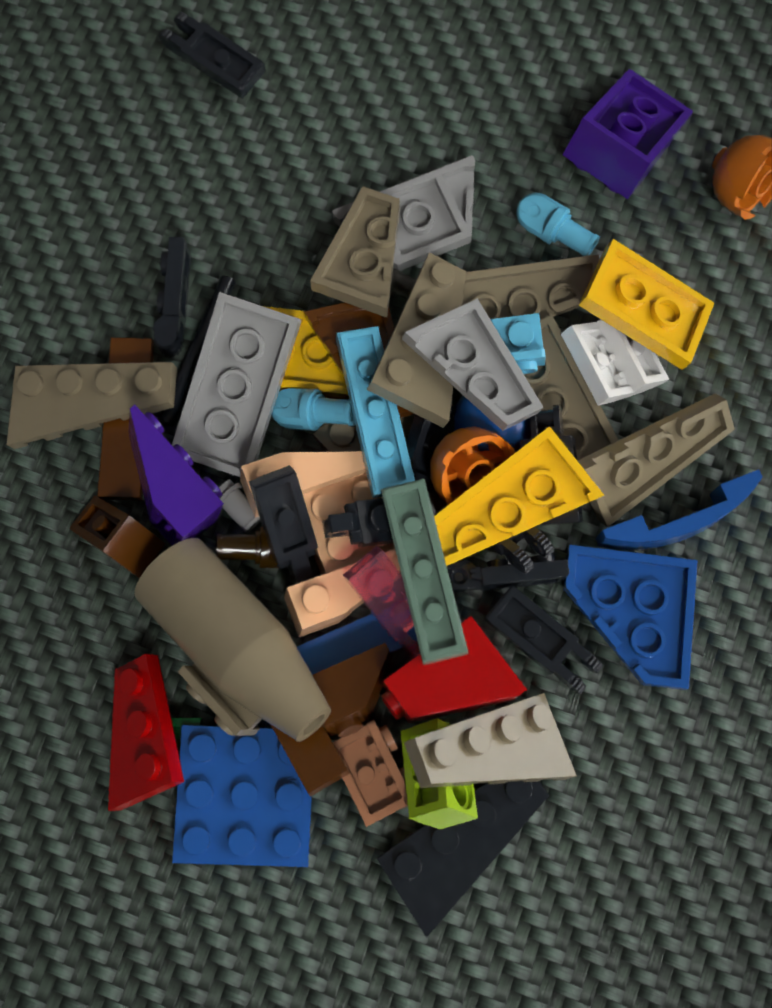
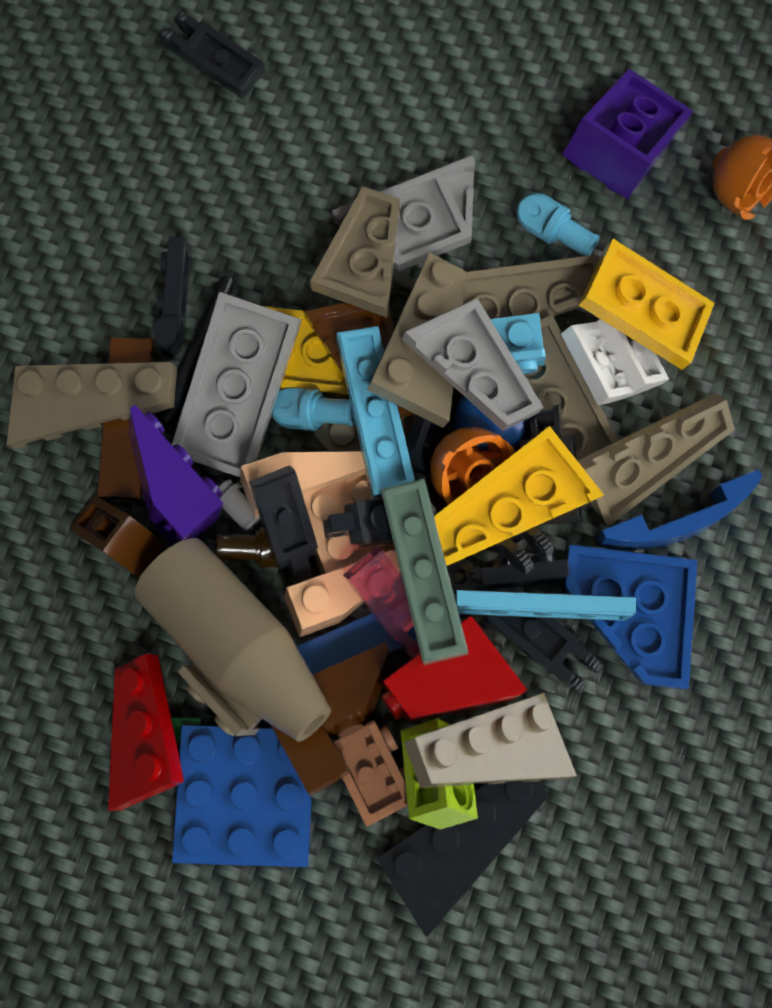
none -> medium azure tile [454,590,636,621]

